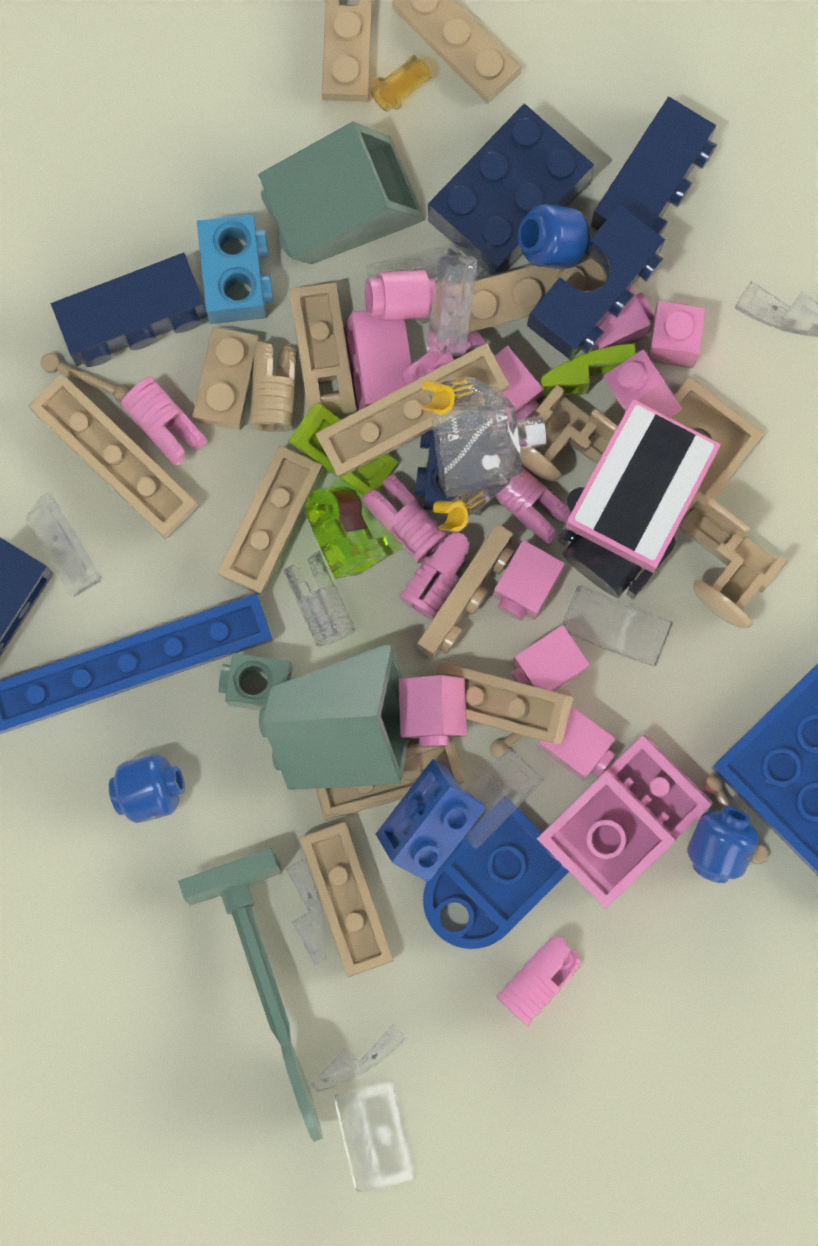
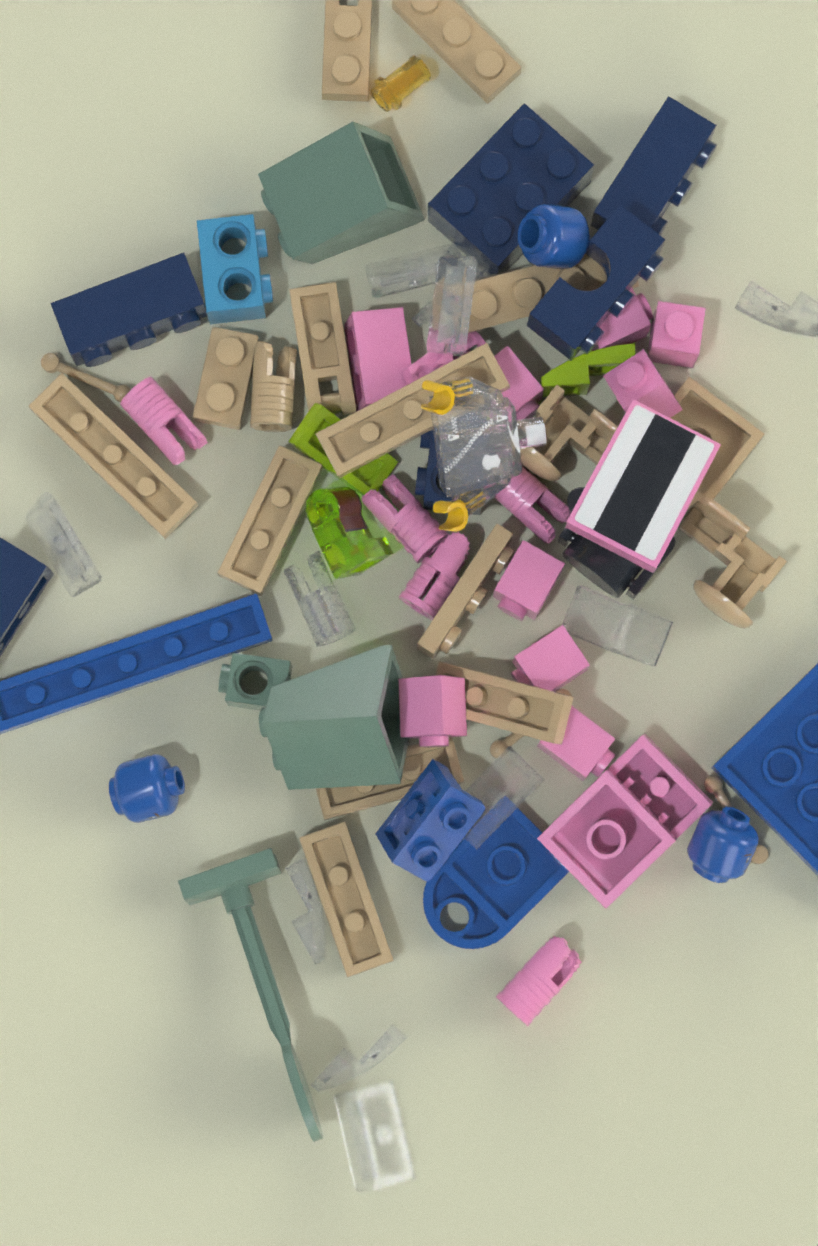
bright pink brick [365,270,438,321] -> none

